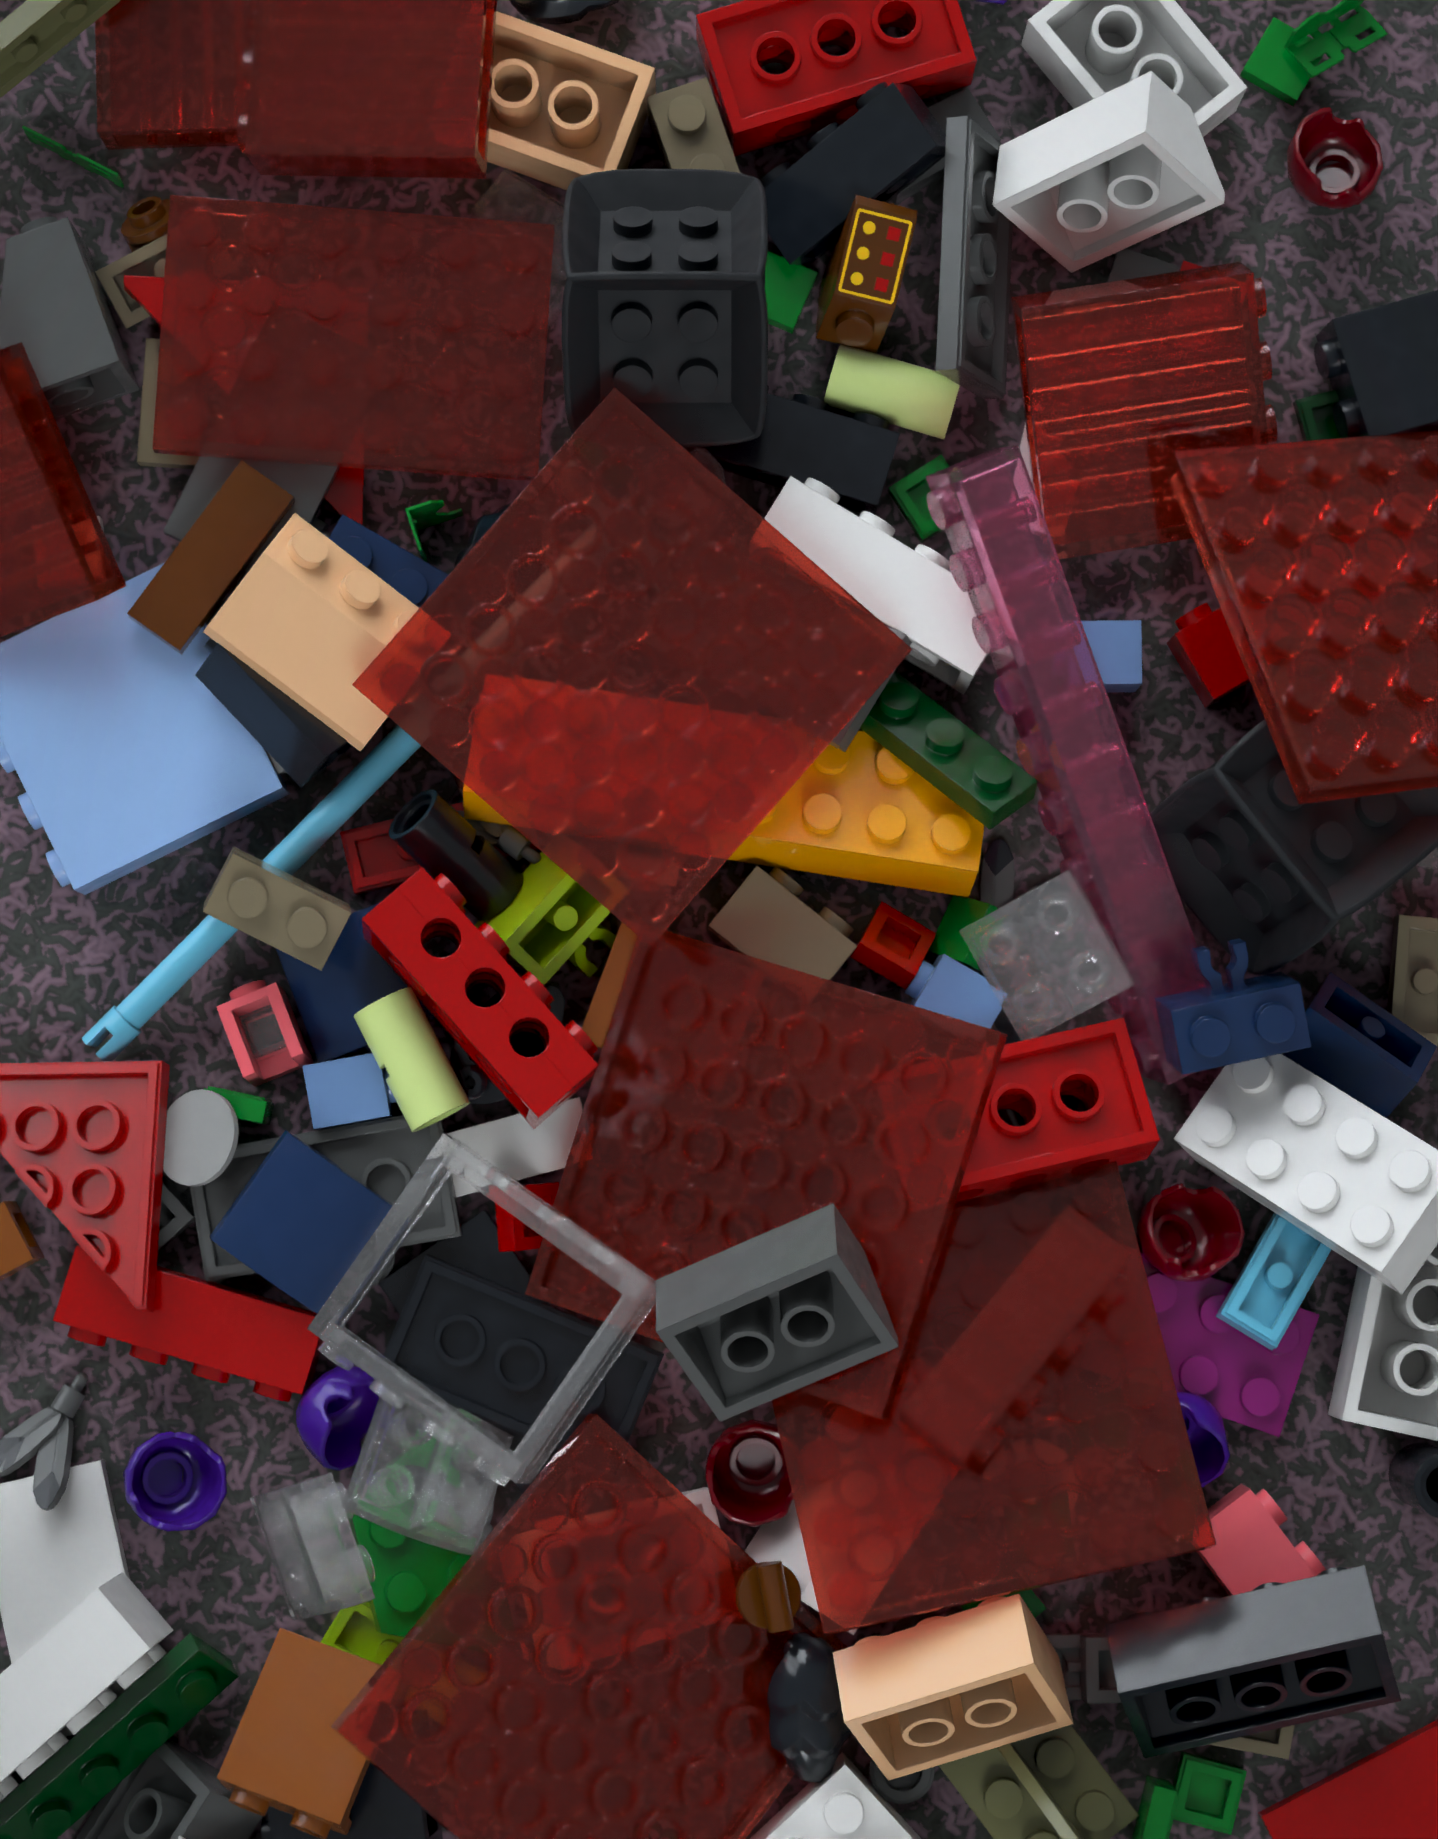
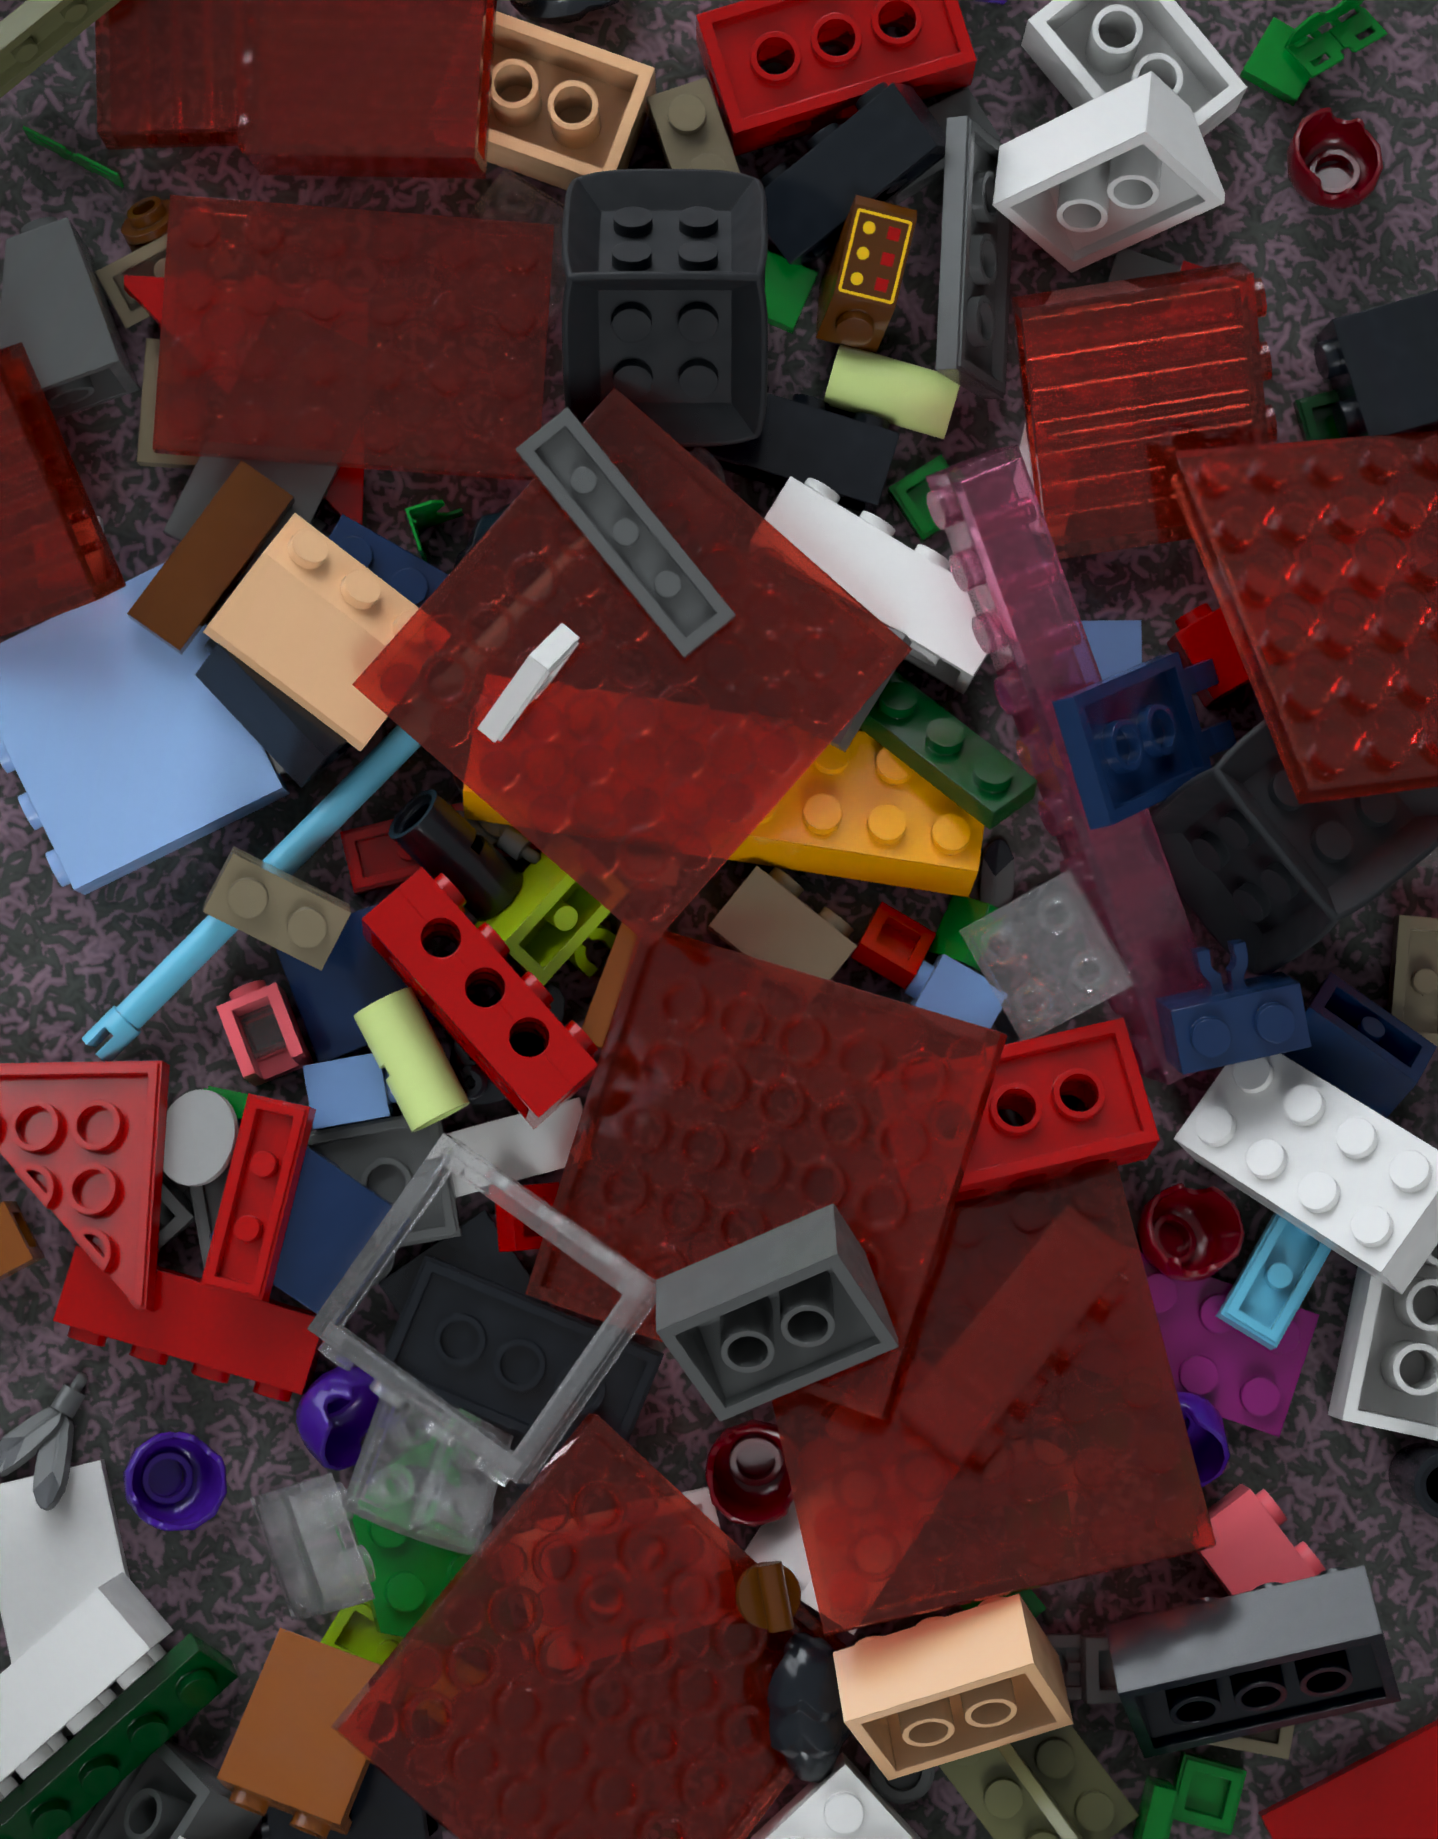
none -> red tile [200,1093,316,1302]
none -> white tile [477,623,580,743]
none -> dark grey plate [516,407,736,659]
none -> dark blue tile [1052,652,1236,830]

